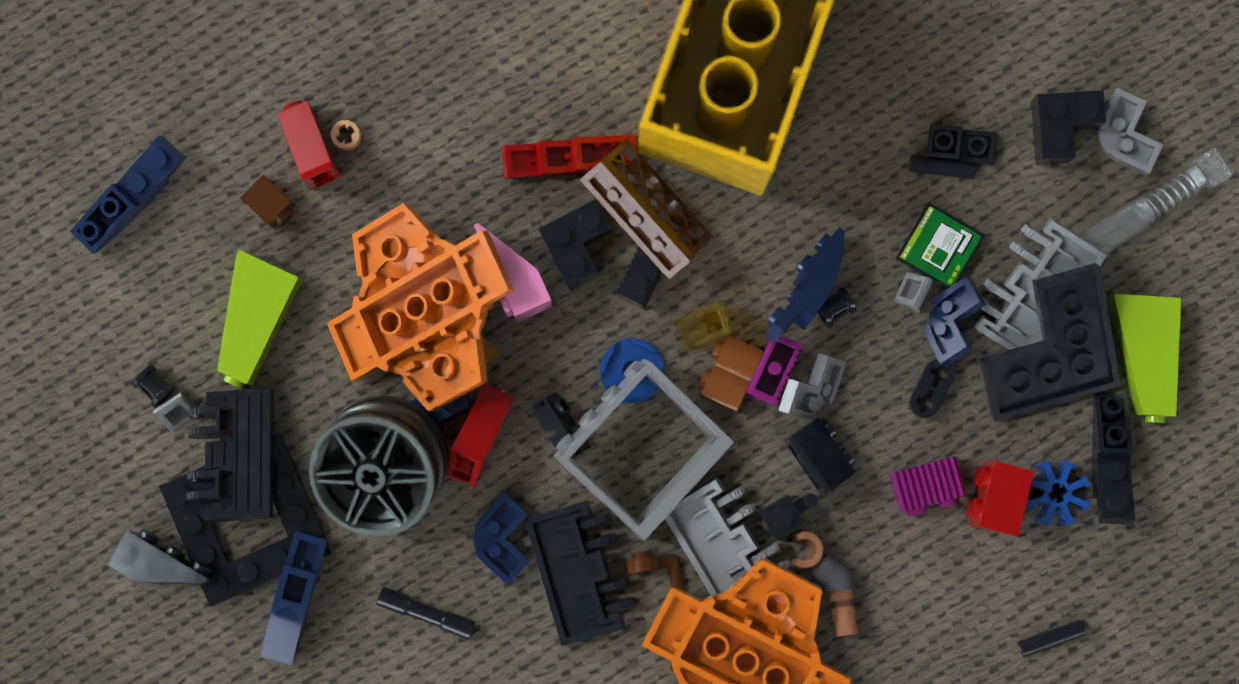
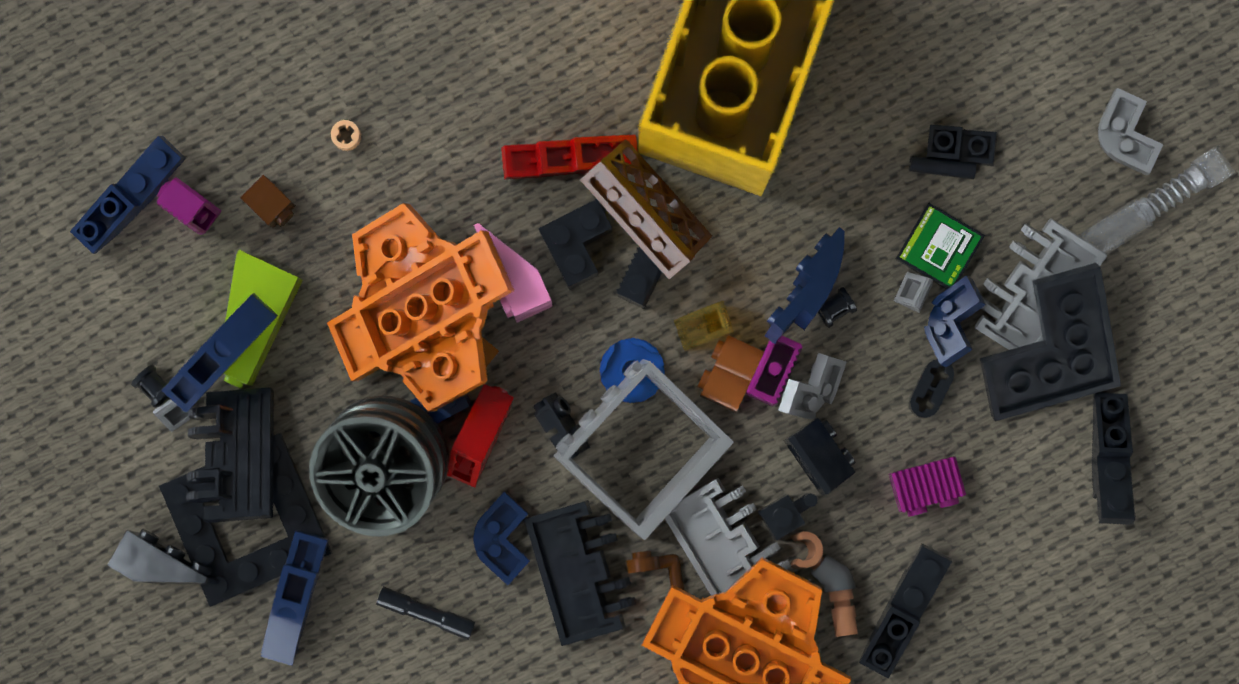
red slope [277,100,342,190] -> none
red brick [965,461,1034,536] -> none
black piece [1017,620,1086,658] -> none
blue gear [1025,461,1090,525] -> none
black brick [1031,90,1106,165] -> none
lime slope [1108,294,1181,423] -> none
none -> magenta brick [157,177,221,235]
none -> dark blue slope [161,293,278,413]
none -> black slope [859,543,952,679]

